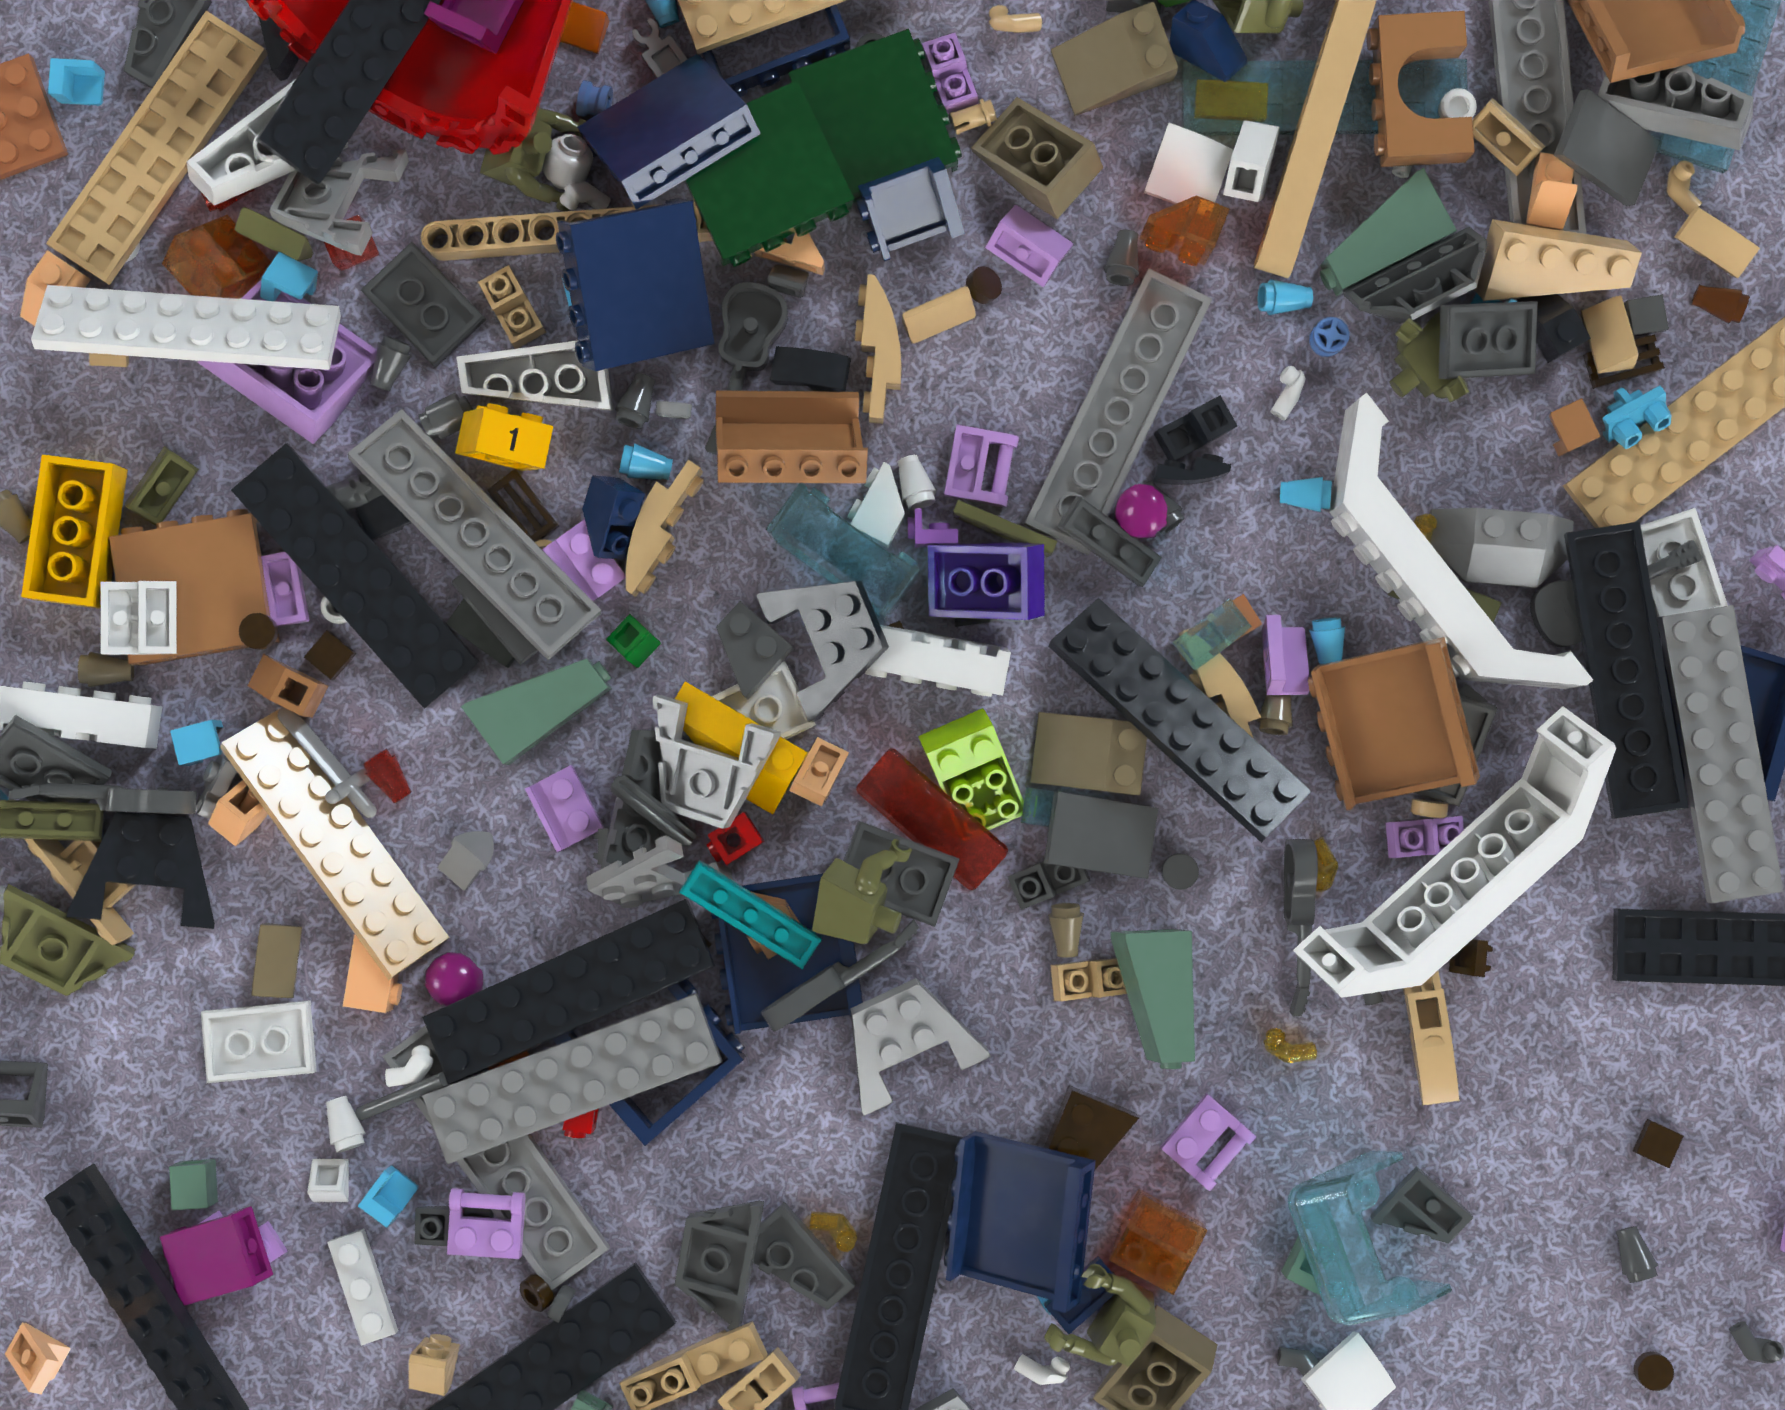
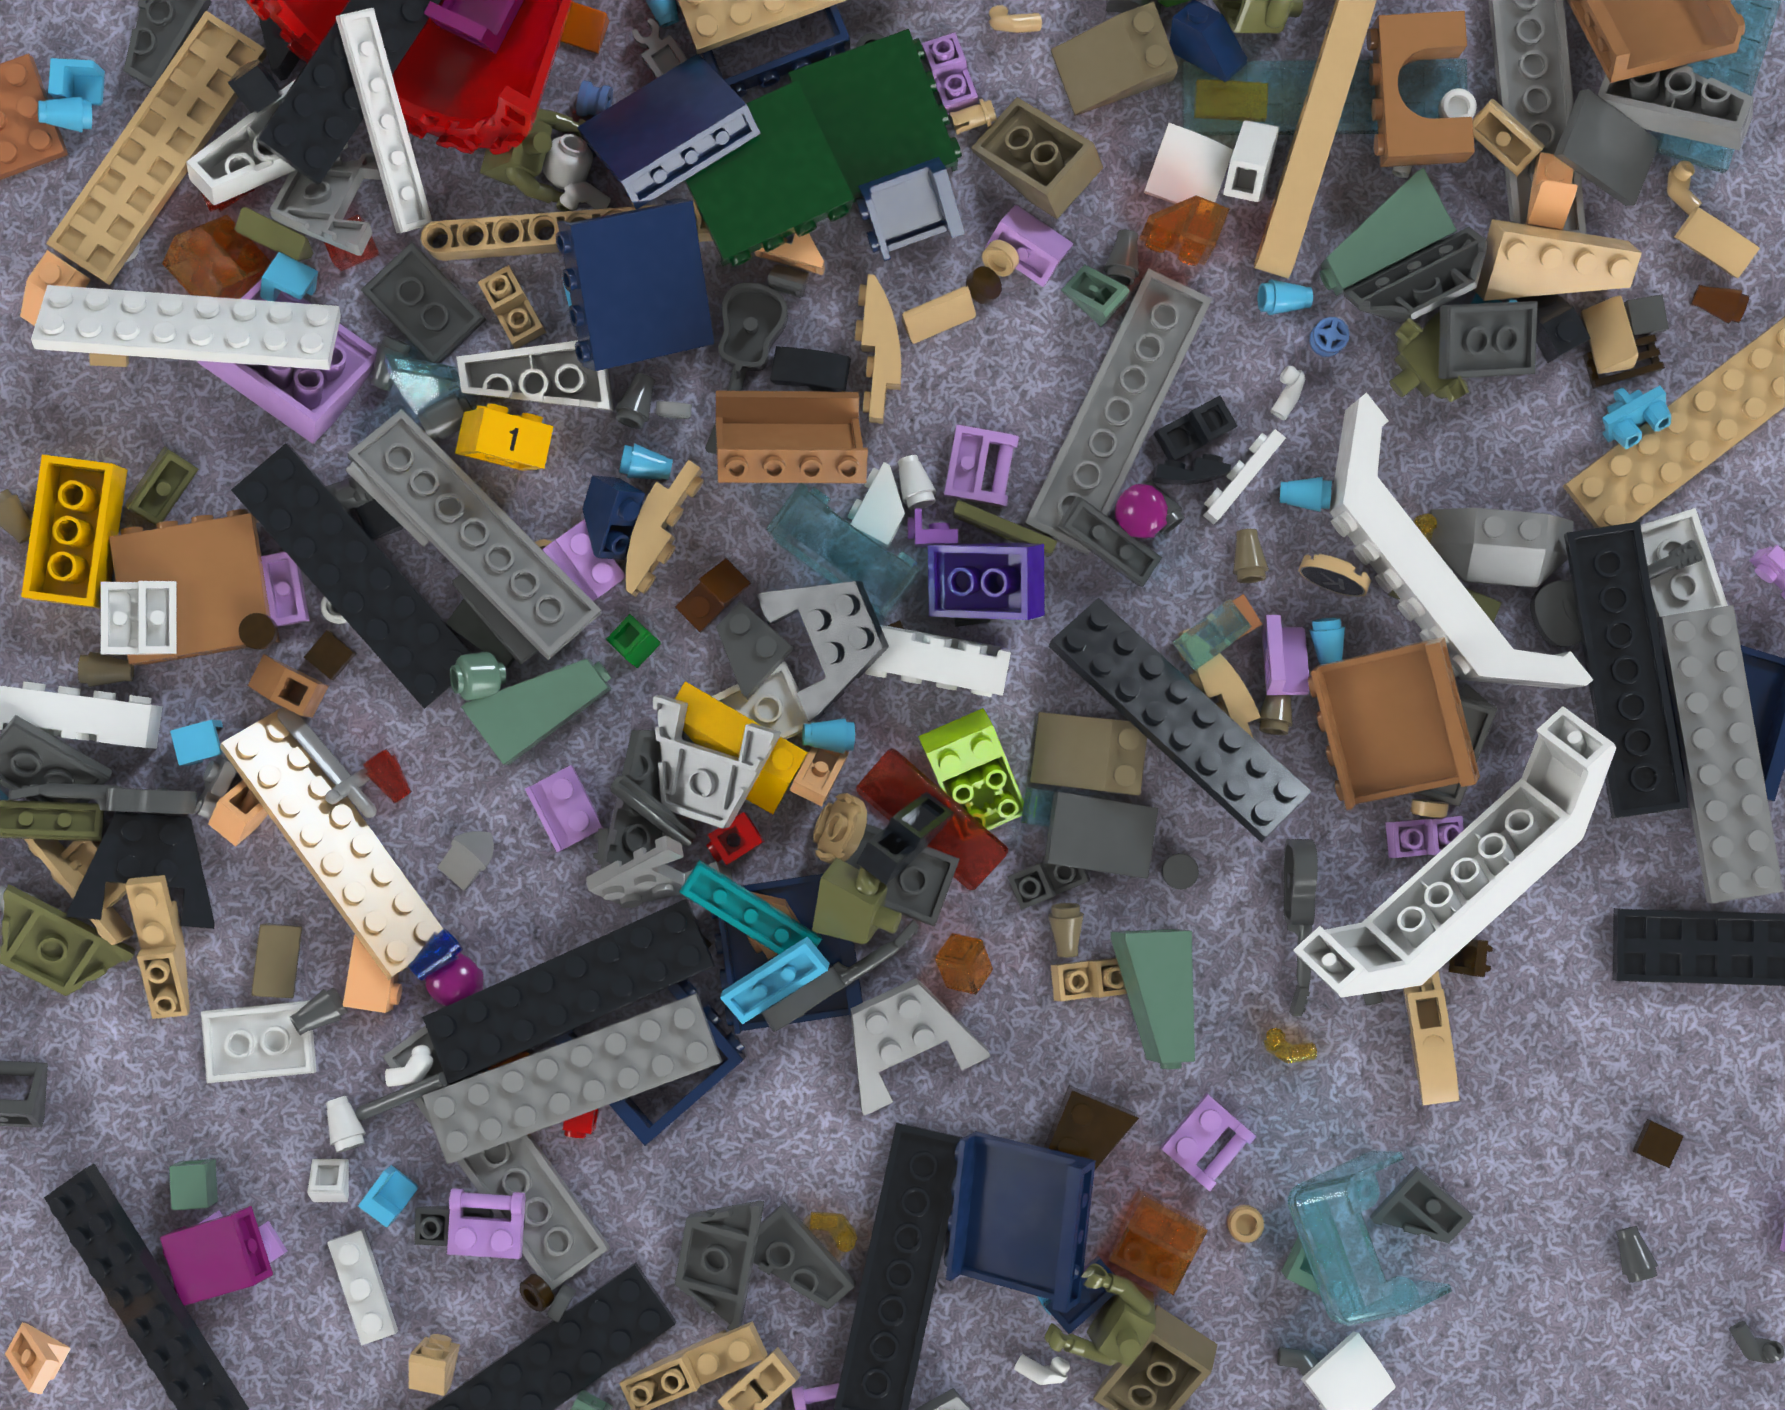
dark brown tile [487,469,559,542] -> none
clear yellow arm [1314,837,1339,892] -> none
medium nougat panel [1549,398,1601,457] -> none
dark brown tile [1634,1351,1674,1391] -> none
none -> medium azure cone [38,96,92,133]
none -> tan slope [125,875,190,1019]
none -> black slope [228,60,283,113]
none -> dark grey cone [290,988,348,1035]
none -> white tile [335,8,433,233]
none -> light grey bar [345,461,430,547]
none -> clear light blue slope [384,354,461,414]
none -> clear blue cone [408,928,463,981]
none -> sand green head [450,652,506,701]
none -> reddish brown slope [675,558,751,633]
none -> medium azure plate [720,937,830,1024]
none -> medium azure cone [802,718,855,754]
none -> tan tile [813,793,867,864]
none -> black slope [857,792,955,885]
none -> clear orange panel [935,933,993,995]
none -> tan tile [982,240,1019,277]
none -> sand green slope [1061,264,1130,327]
none -> white plate [1203,429,1286,525]
none -> tan tile [1227,1205,1264,1243]
none -> dark tan cone [1233,528,1269,583]
none -> tile [1298,554,1371,597]

